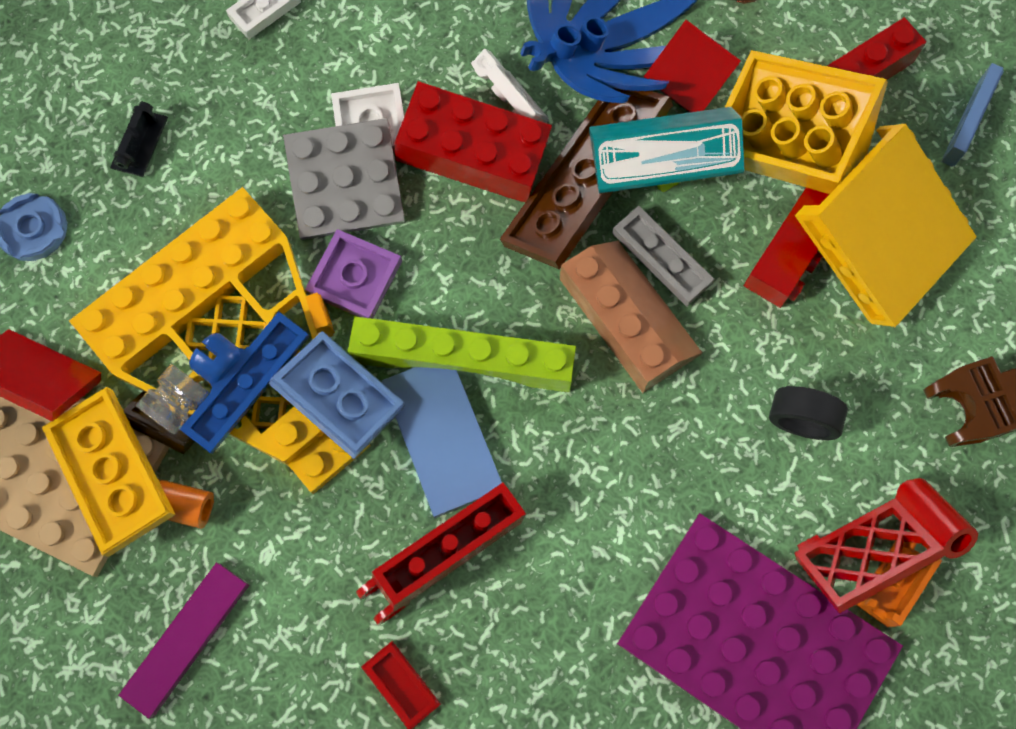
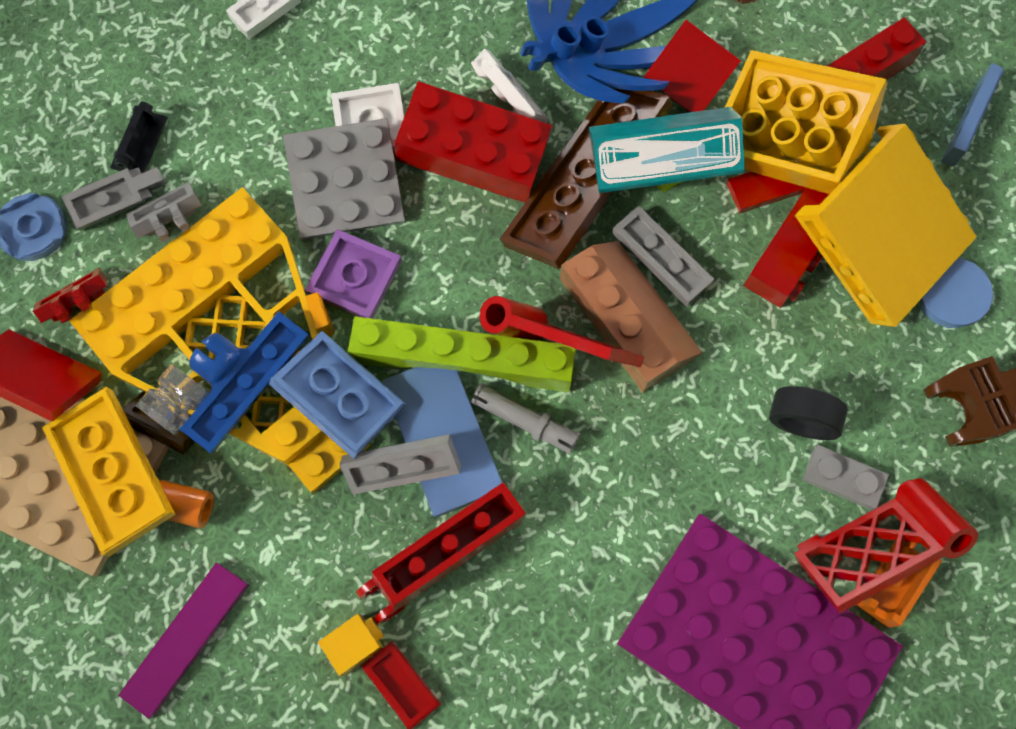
none -> red hinge [32,267,107,323]
none -> light grey hinge [62,167,167,231]
none -> light grey hinge [126,182,202,243]
none -> yellow brick [318,614,384,676]
none -> light grey plate [339,434,461,494]
none -> light grey pin [471,382,581,455]
none -> red piece [479,296,644,368]
none -> red tile [726,172,806,214]
none -> light grey plate [801,444,889,511]
none -> medium blue tile [920,258,993,328]

